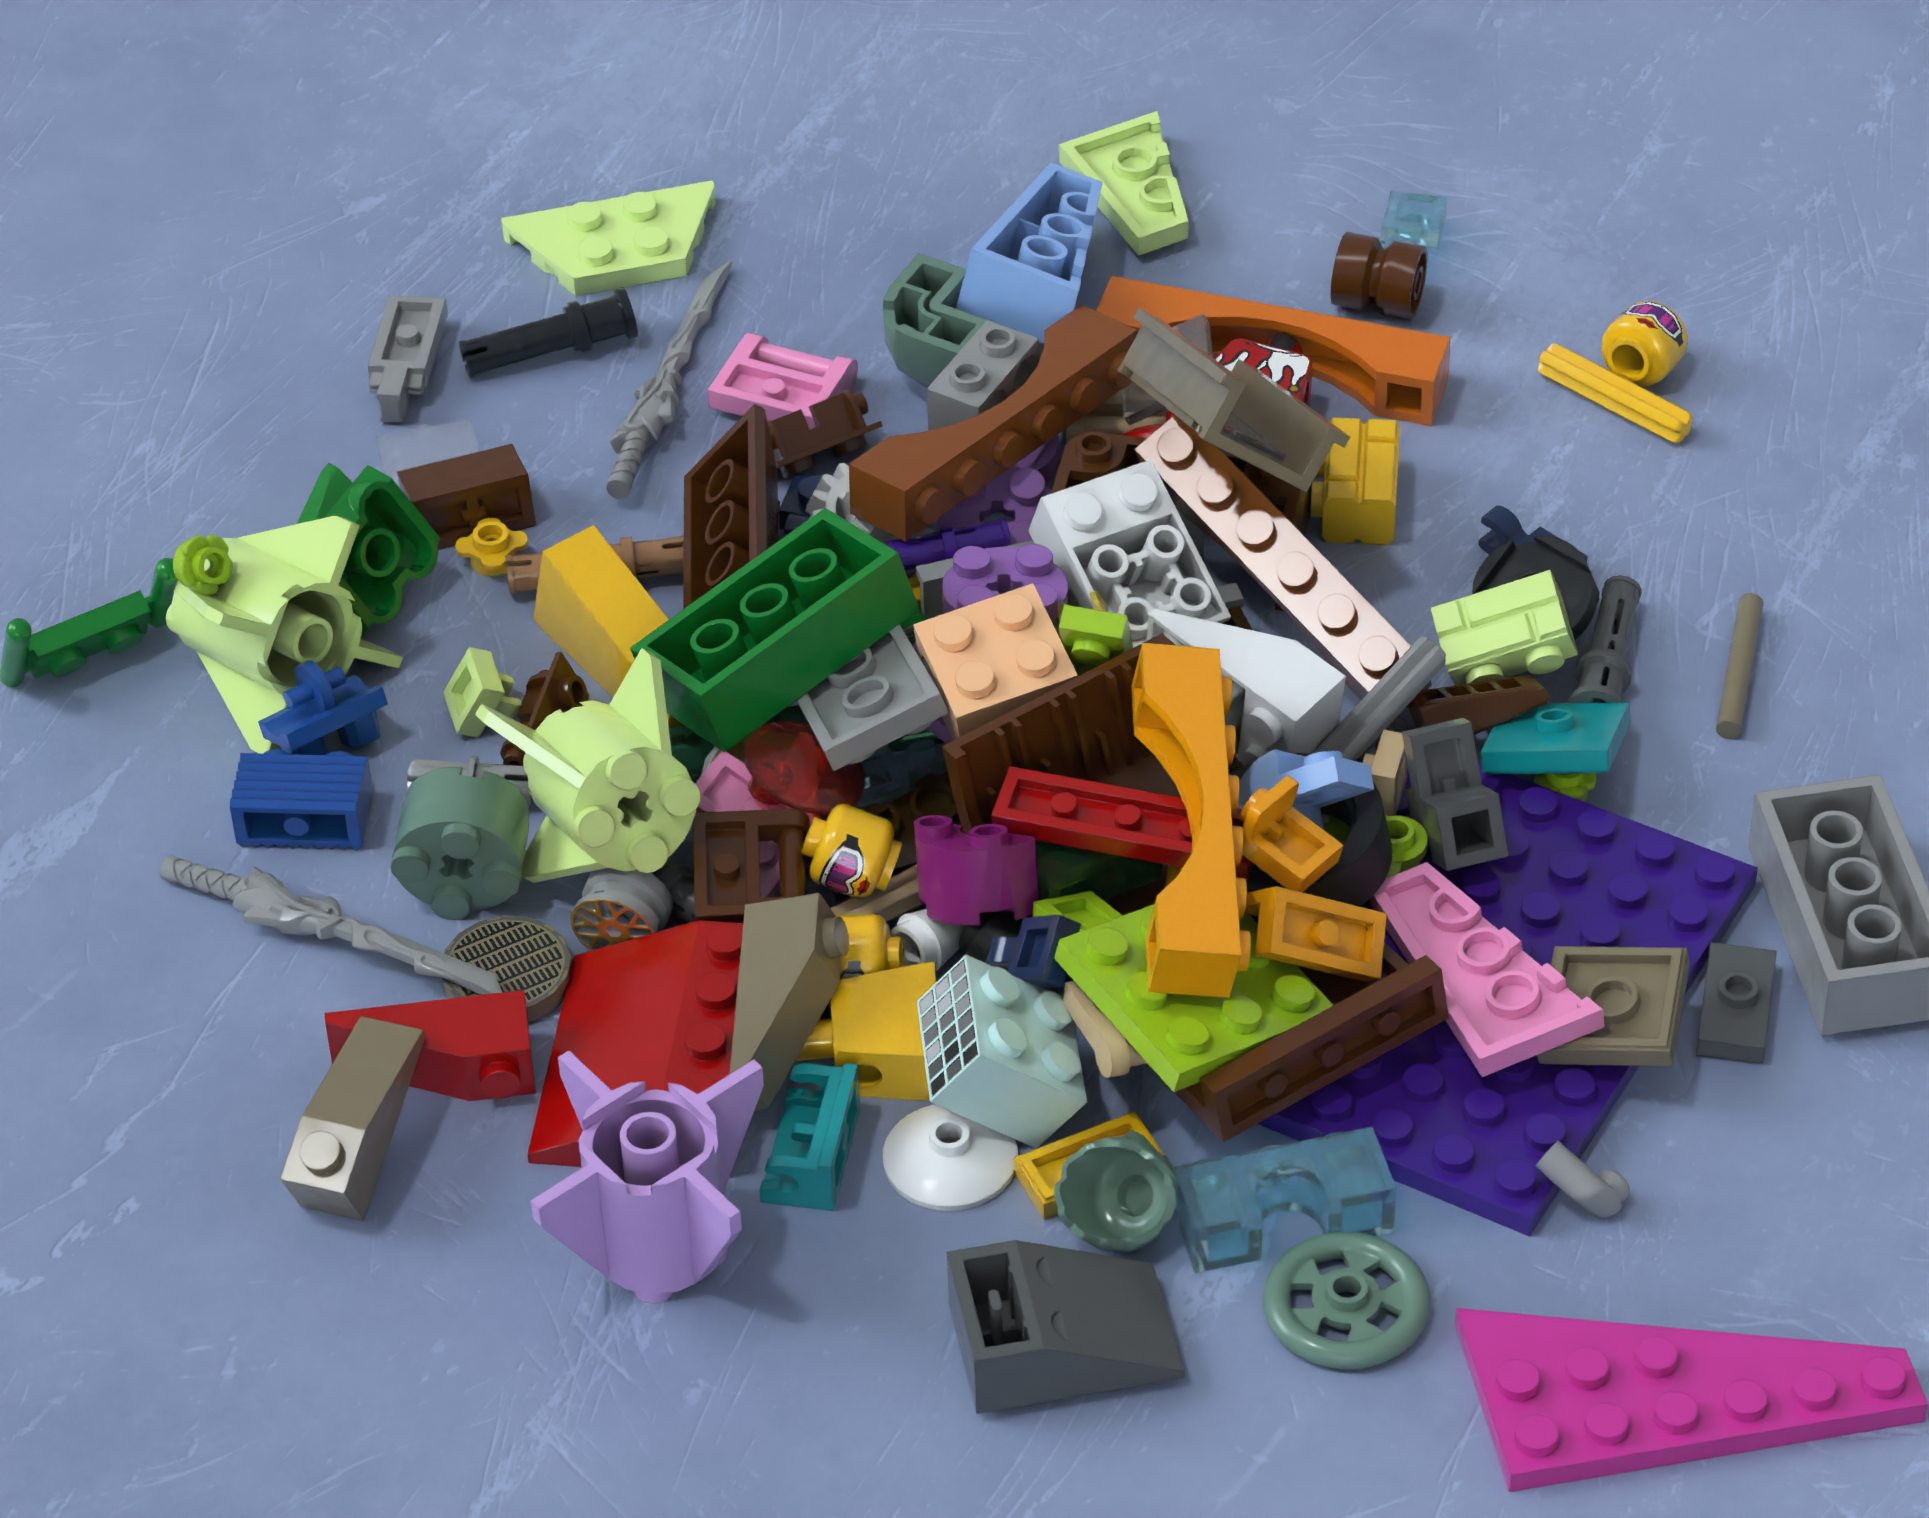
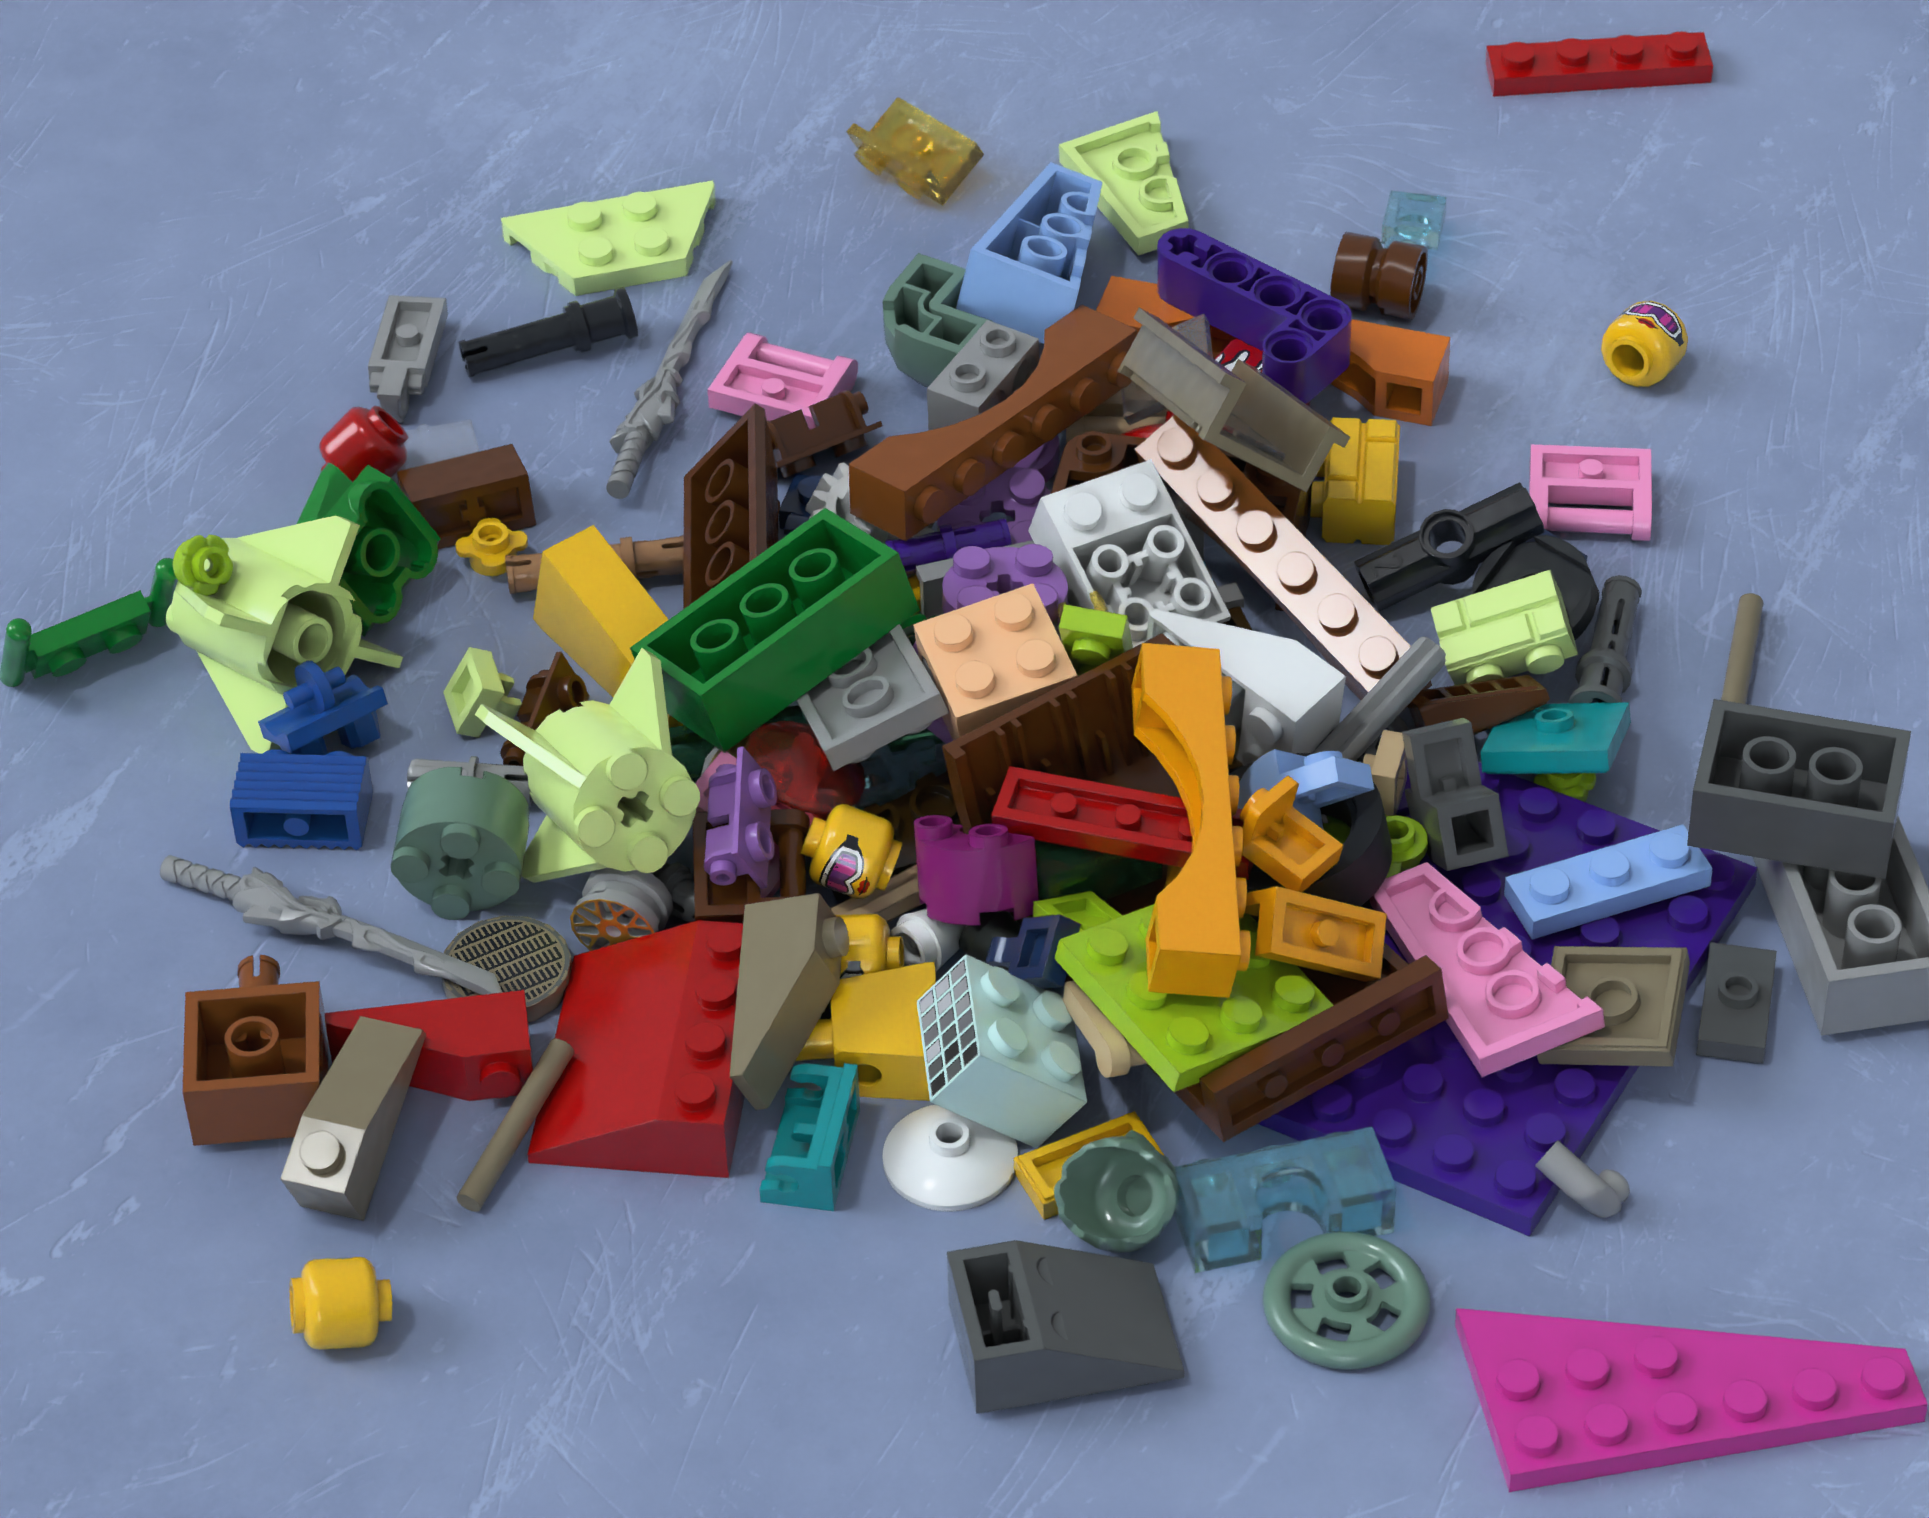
lavender brick [531,1050,764,1303] -> none
yellow axle [1538,344,1693,443] -> none
none -> dark orange brick [182,955,329,1146]
none -> yellow head [289,1256,392,1350]
none -> red head [319,405,408,482]
none -> dark tan bar [456,1038,574,1212]
none -> medium lavender hinge [704,746,777,889]
none -> clear yellow bracket [846,97,984,206]
none -> dark purple beam [1157,228,1352,404]
none -> black piece [1354,482,1544,612]
none -> red plate [1485,31,1713,97]
none -> light blue plate [1504,824,1712,940]
none -> bright pink plate [1529,444,1652,541]
none -> dark grey brick [1687,699,1911,879]

